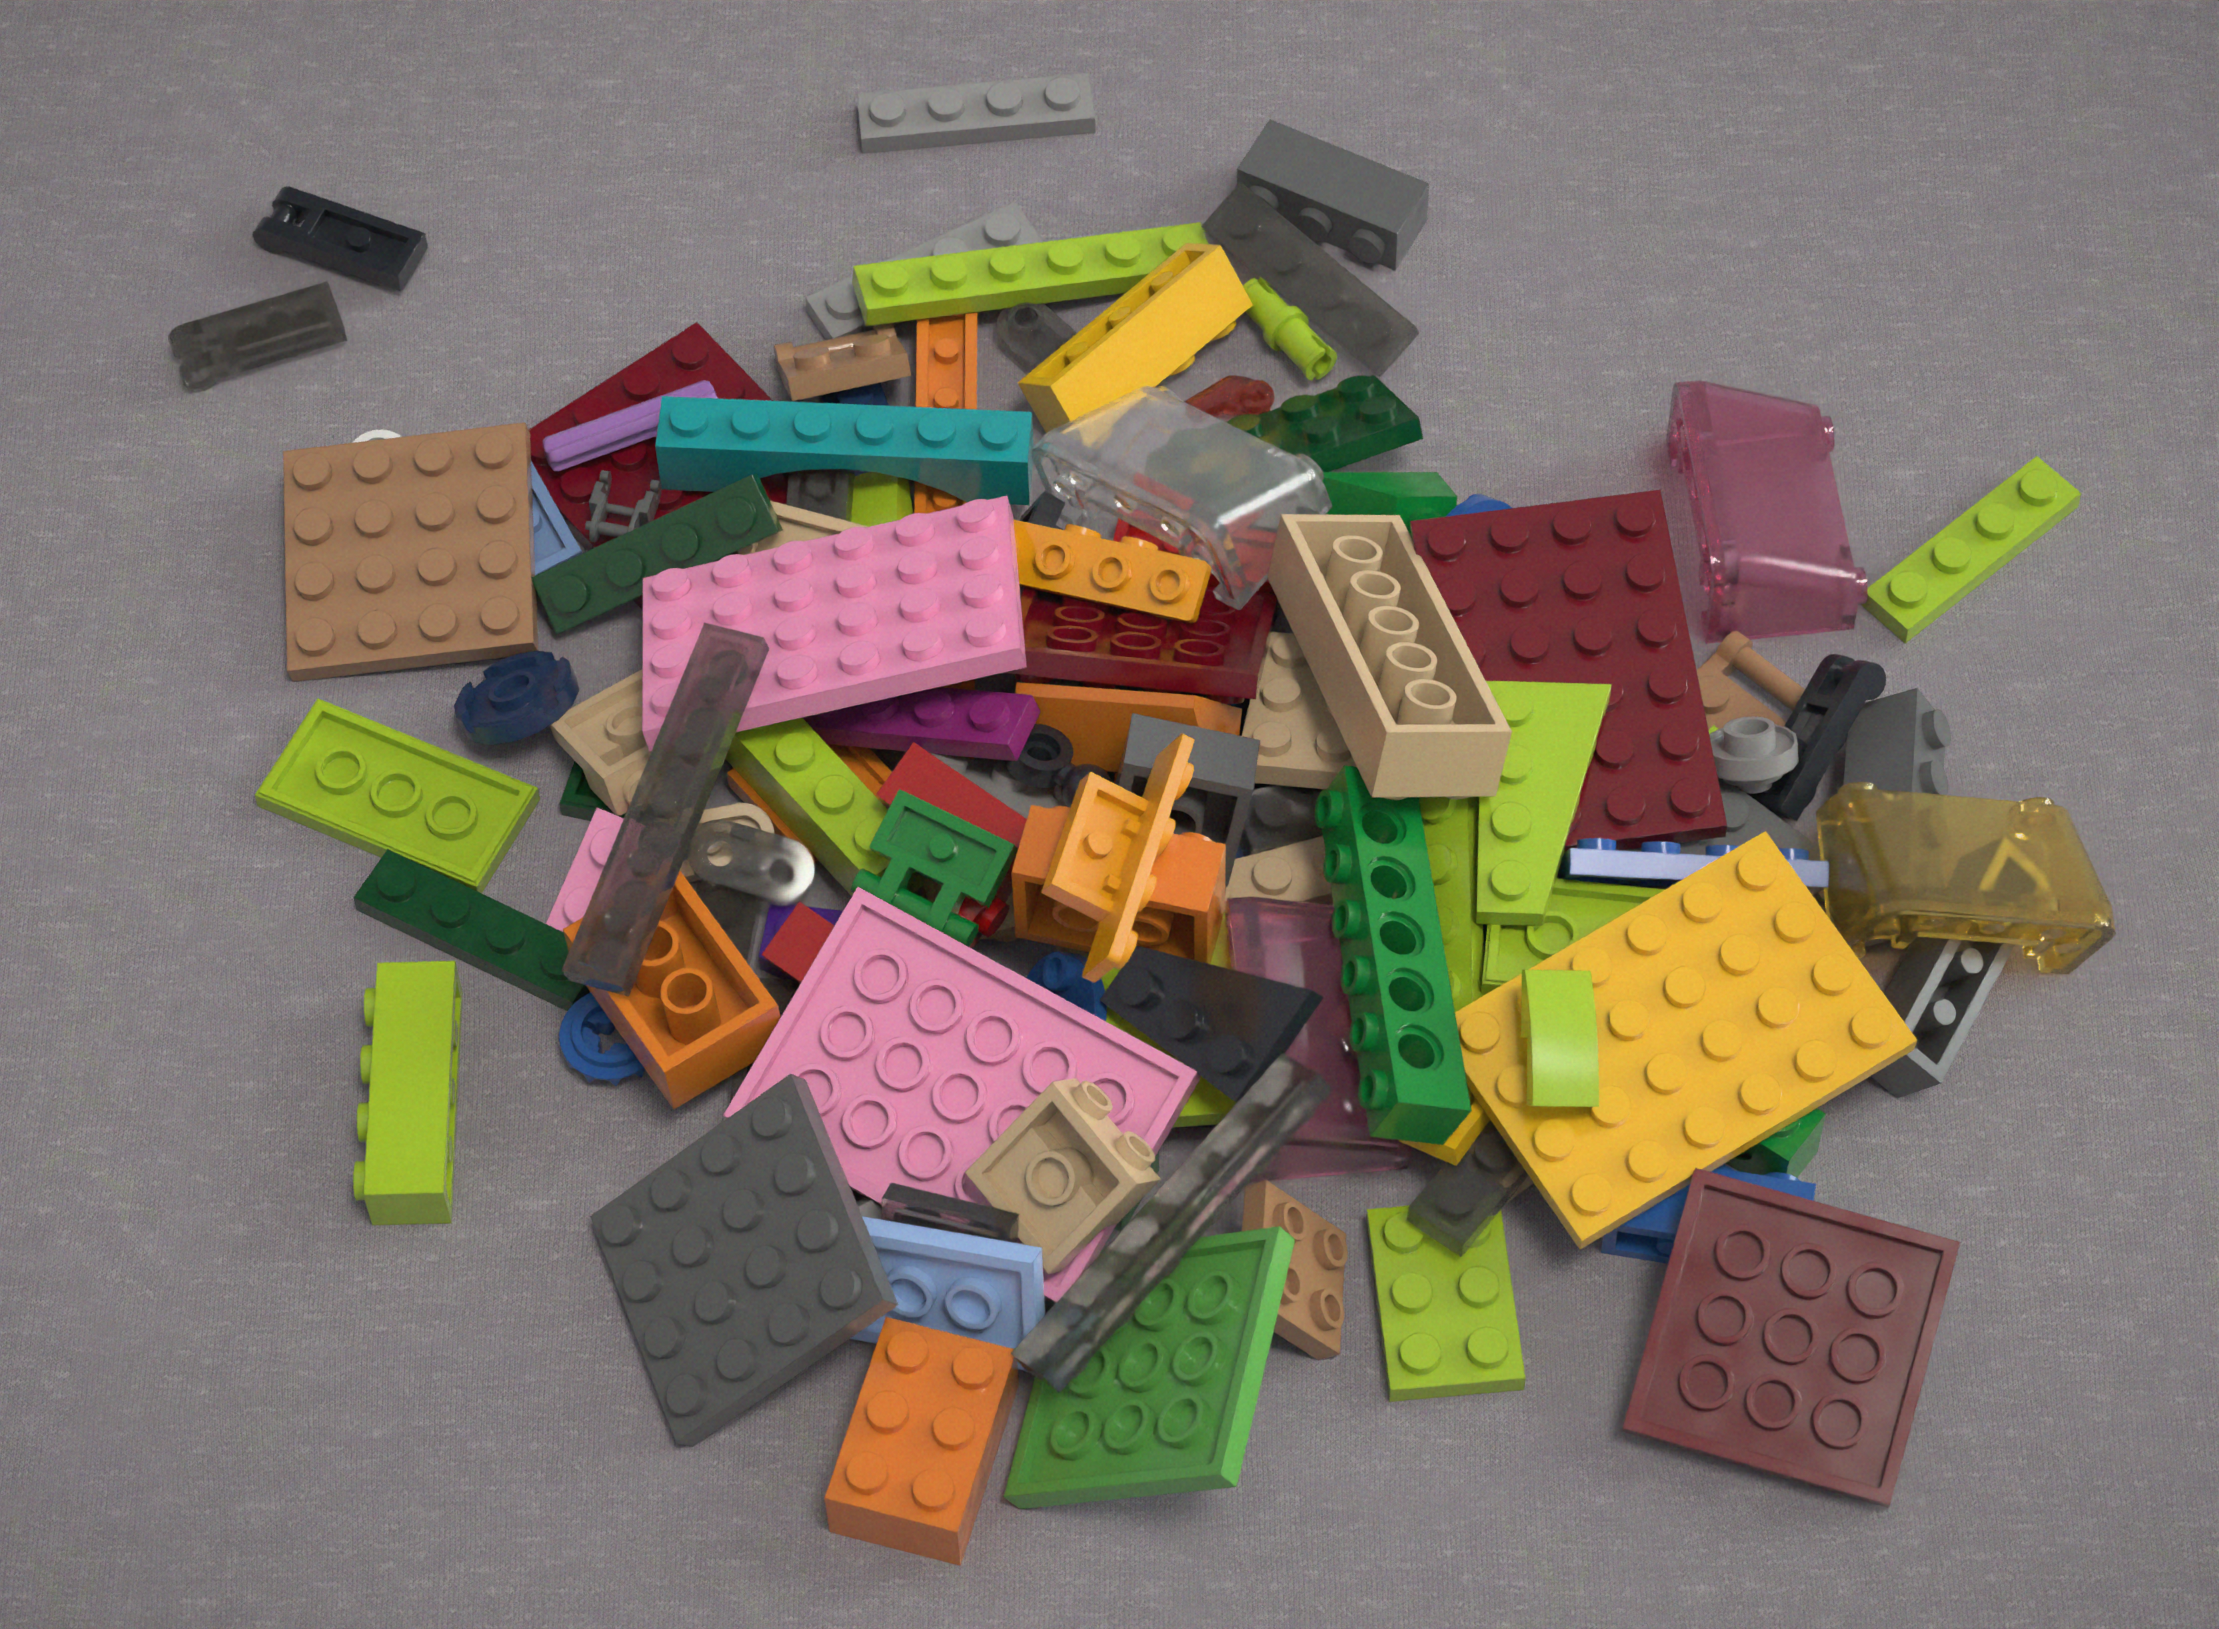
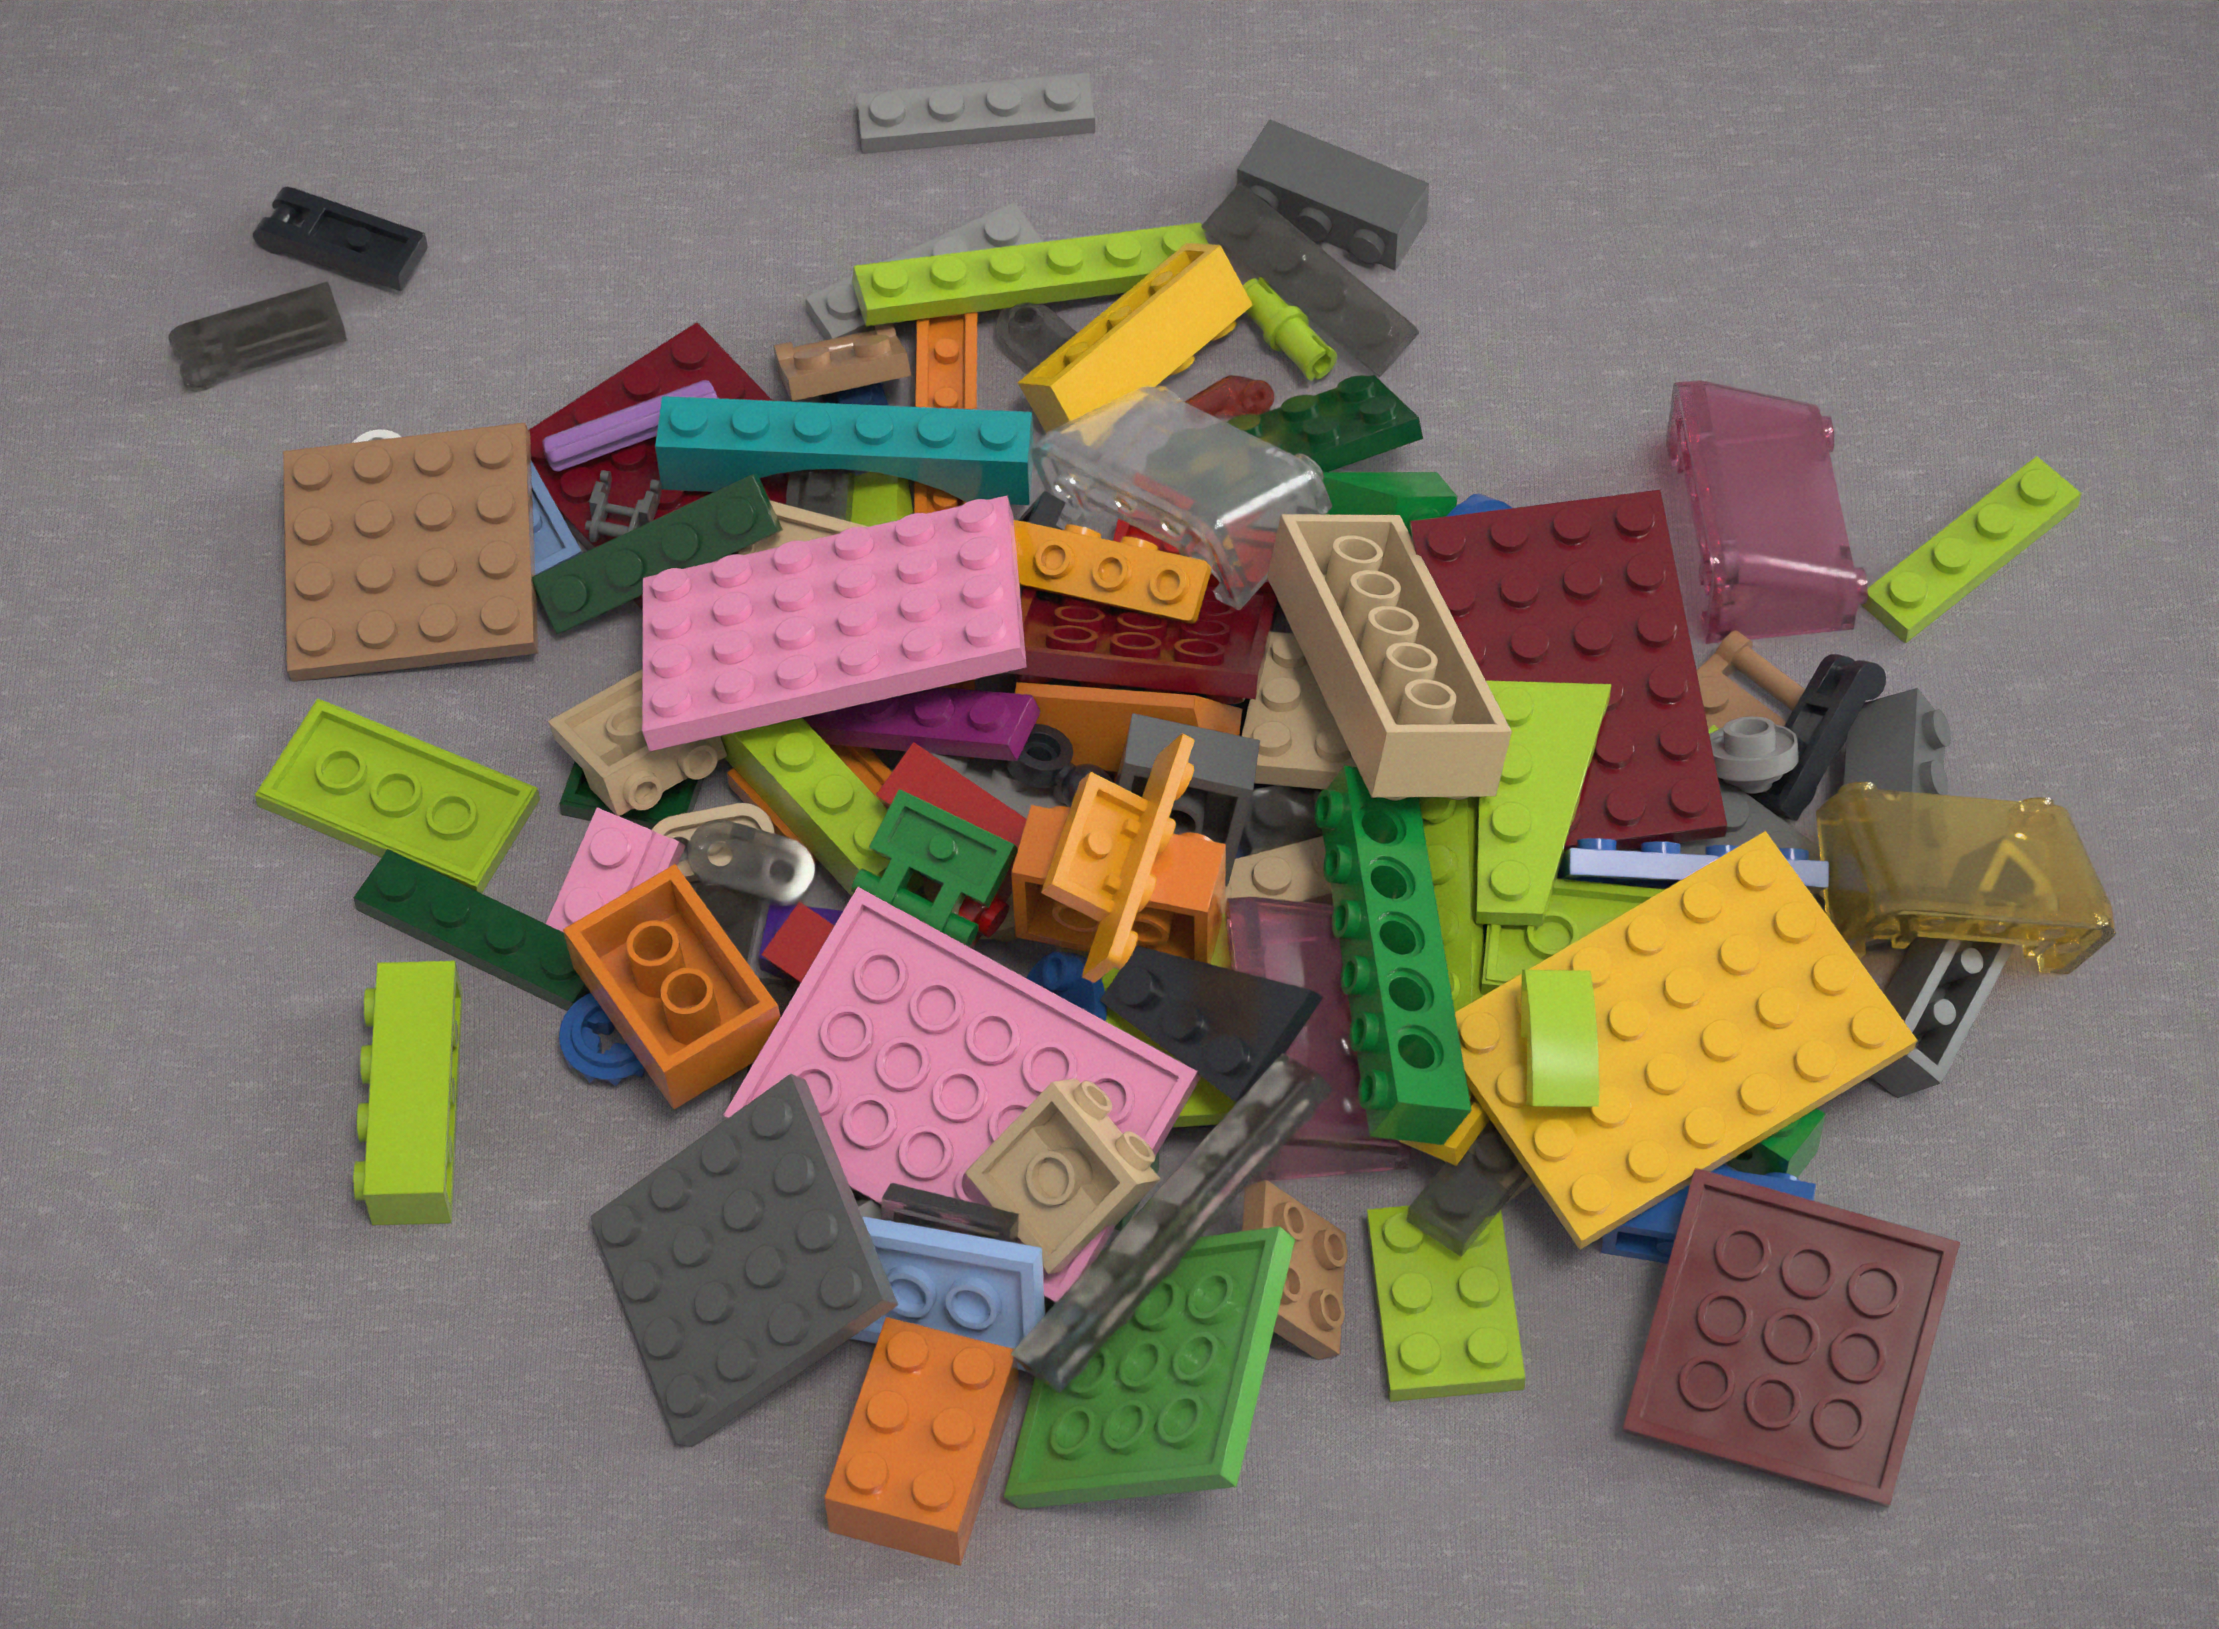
dark blue tile [454,650,579,745] -> none
clear smoke plate [562,622,770,997] -> none

